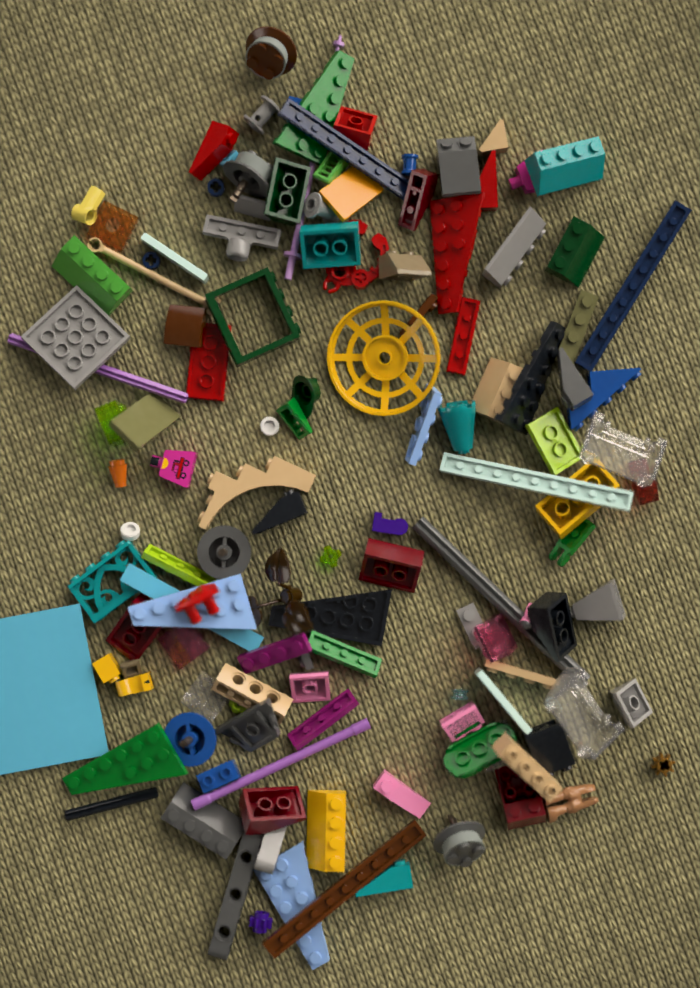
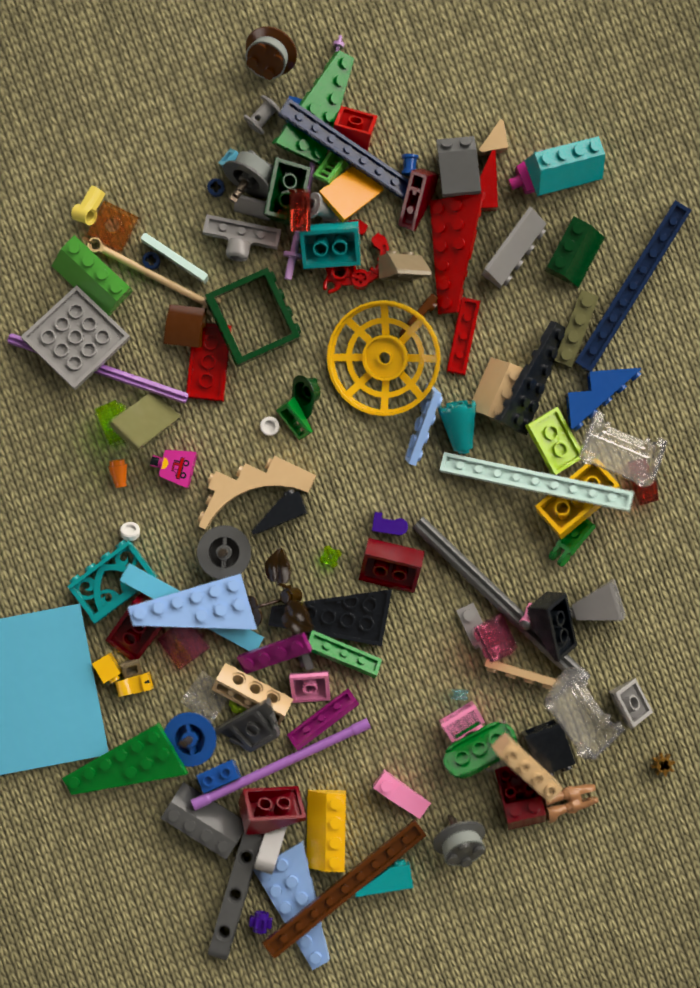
black axle [65,787,159,821] -> none
lime plate [141,544,217,586] -> none
red connector [174,583,220,625] -> none
red slope [188,121,239,181] -> none
light aqua tile [474,667,532,735] -> none
dark grey slope [557,347,594,412] -> none
none -> clear red slope [289,189,310,231]

